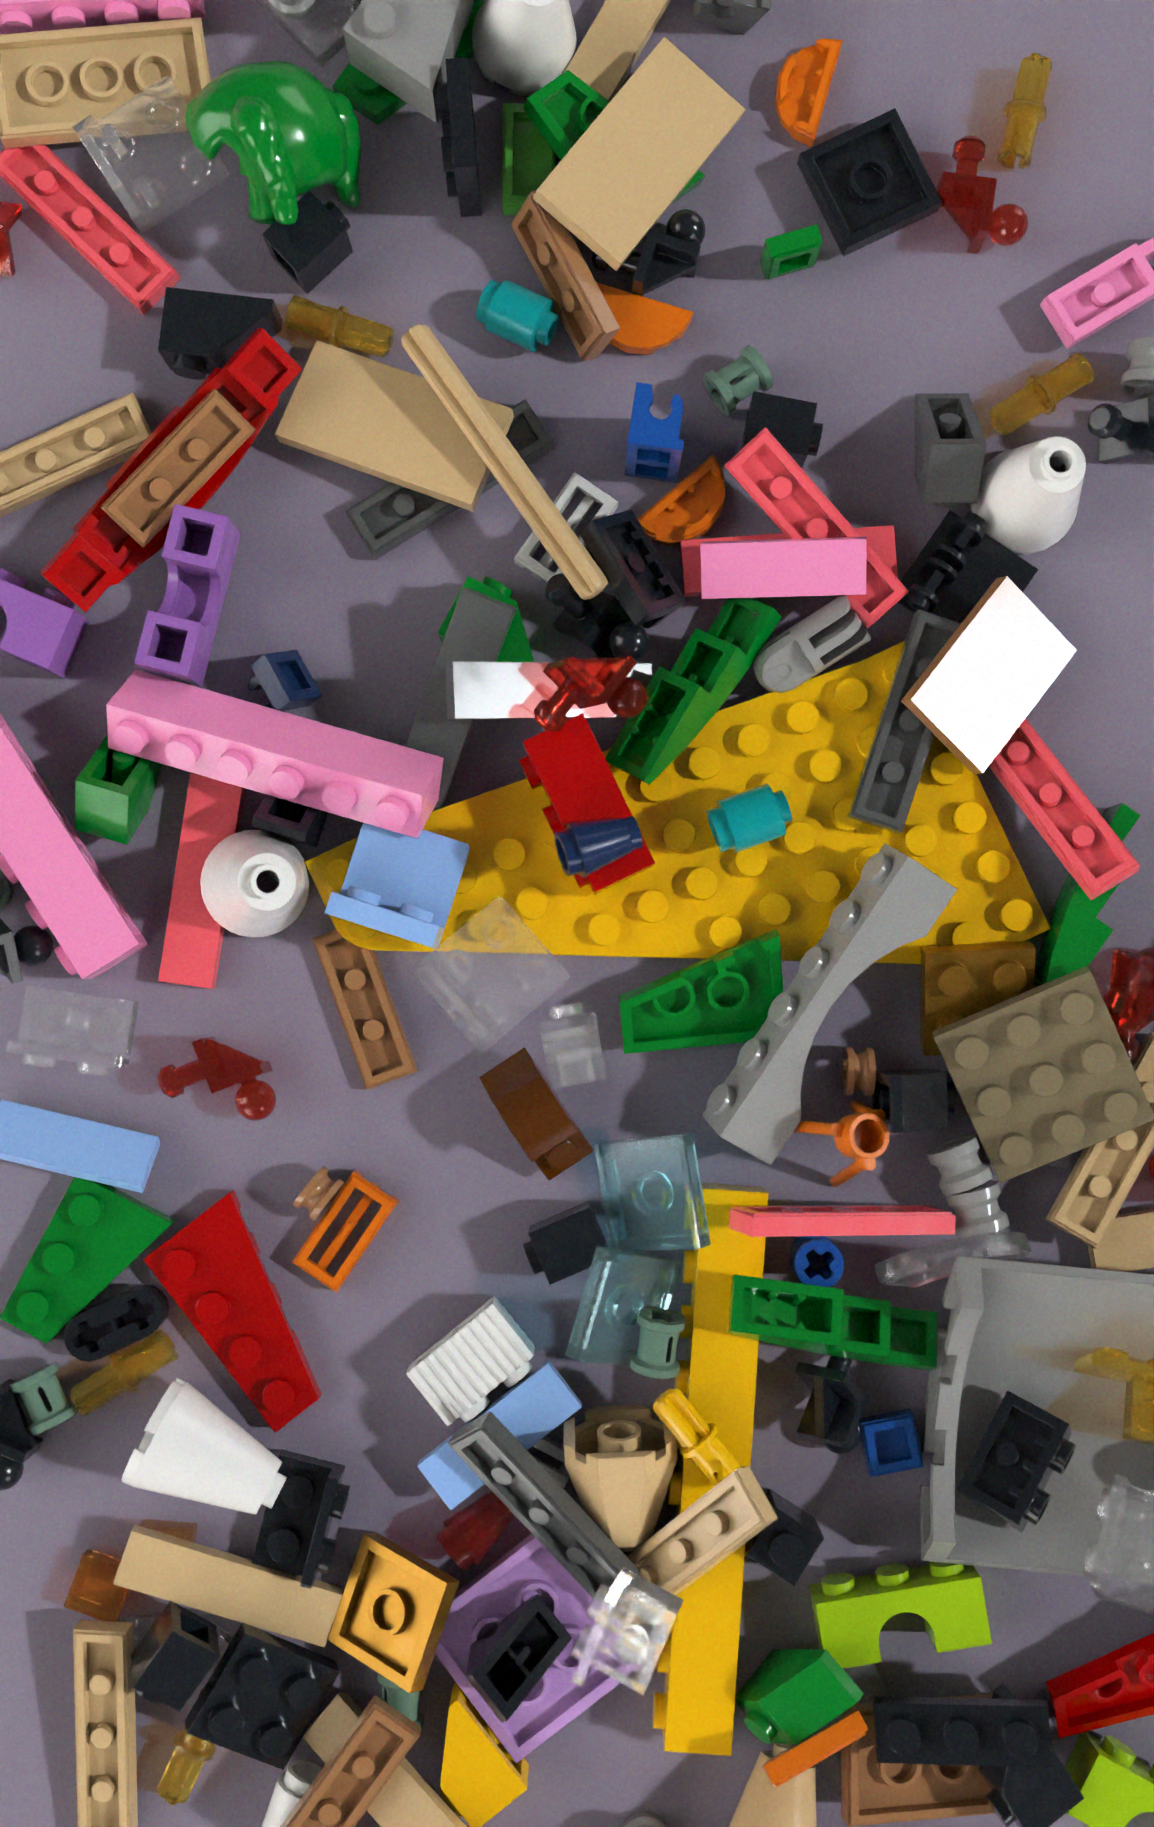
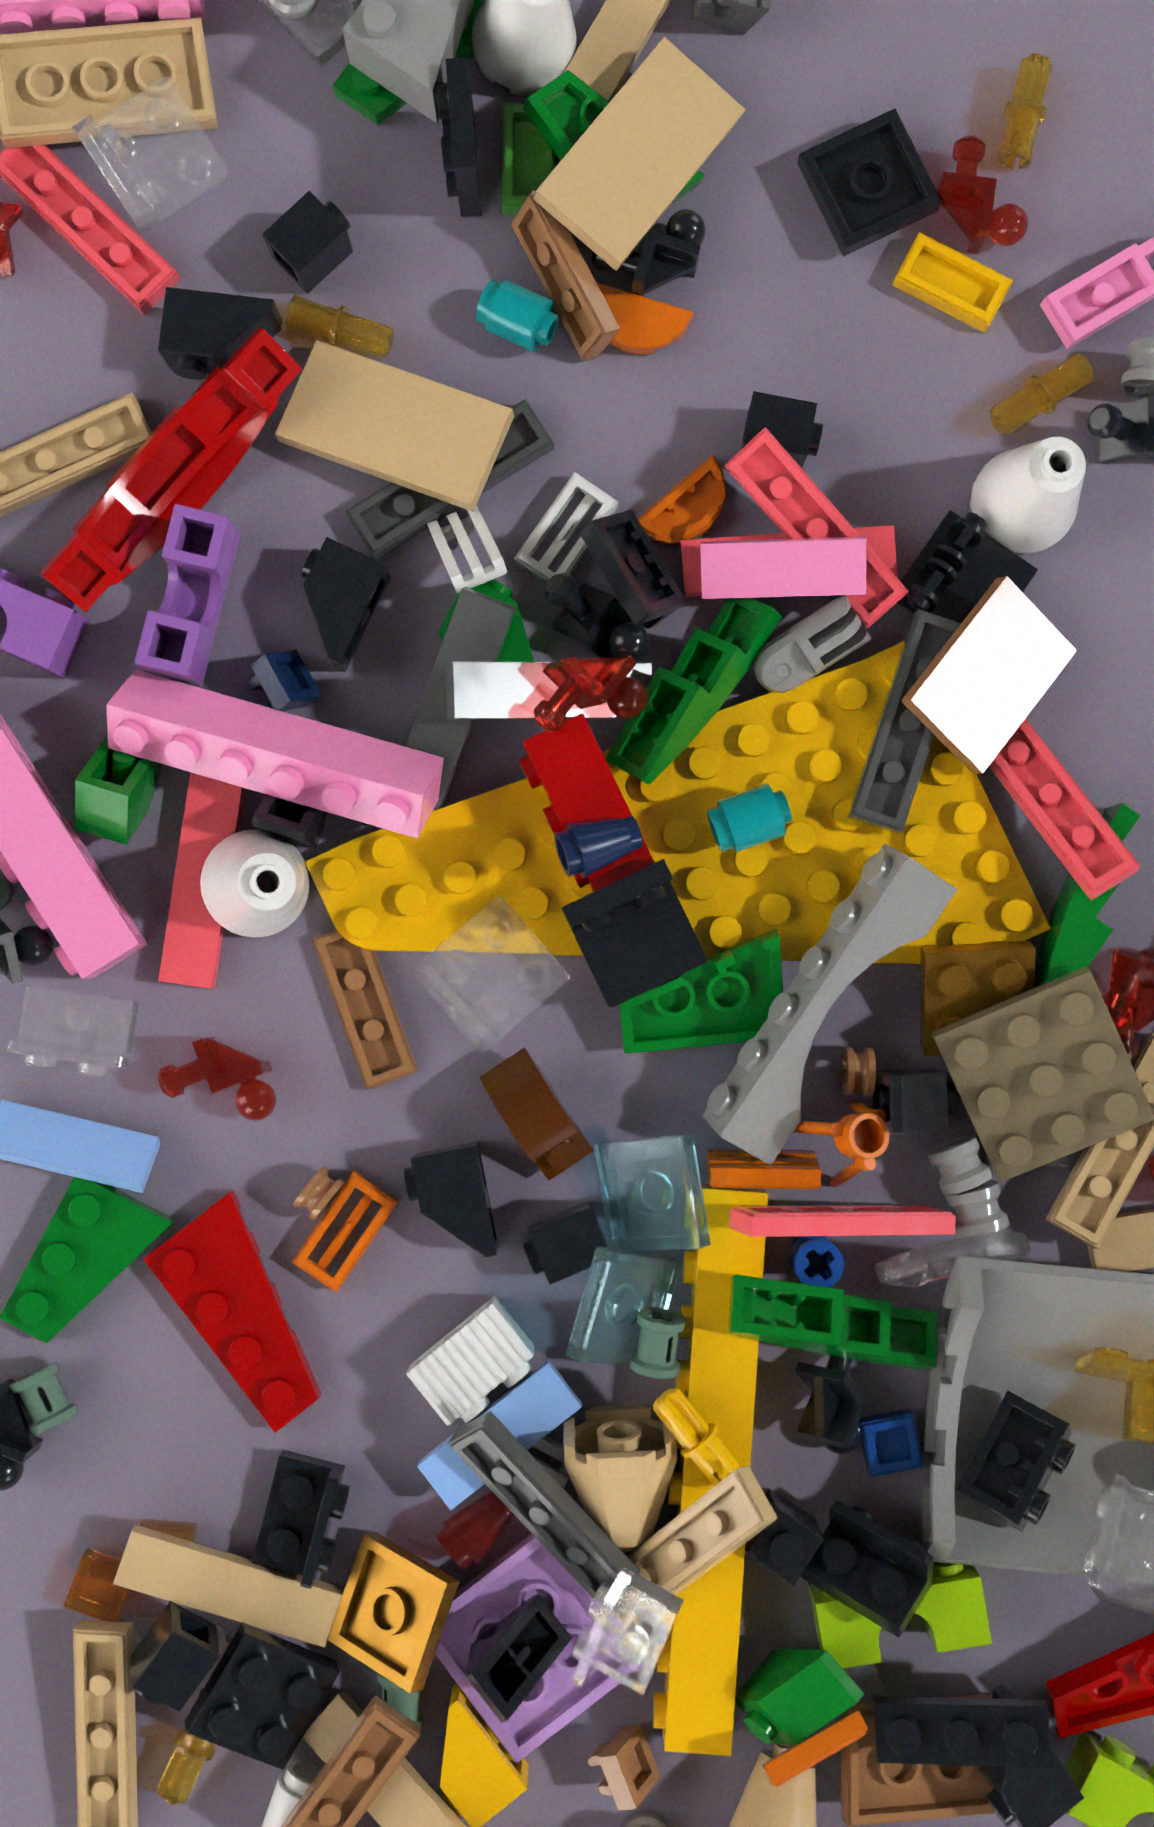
black beam [64,1284,169,1362] -> none
clear yellow axle [70,1329,179,1416] -> none
medium nougat tile [100,389,255,548] -> none
white cone [121,1378,287,1515] -> none
green piece [185,61,361,225] -> none
light blue bracket [325,823,470,949] -> none
tan axle [401,324,608,600] -> none
clear brick [539,1002,607,1089] -> none
blue hinge [624,382,684,483] -> none
sand green bush [702,345,774,416] -> none
green tile [760,224,823,279] -> none
orange tile [774,38,843,148] -> none
dark grey slope [914,393,987,508] -> none
none -> black slope [302,537,391,672]
none -> black slope [404,1141,499,1257]
none -> white tile [427,505,508,593]
none -> black bracket [561,859,707,1007]
none -> medium nougat tile [587,1724,661,1810]
none -> orange tile [706,1149,822,1189]
none -> black bracket [801,1500,934,1638]
none -> yellow tile [892,232,1013,333]

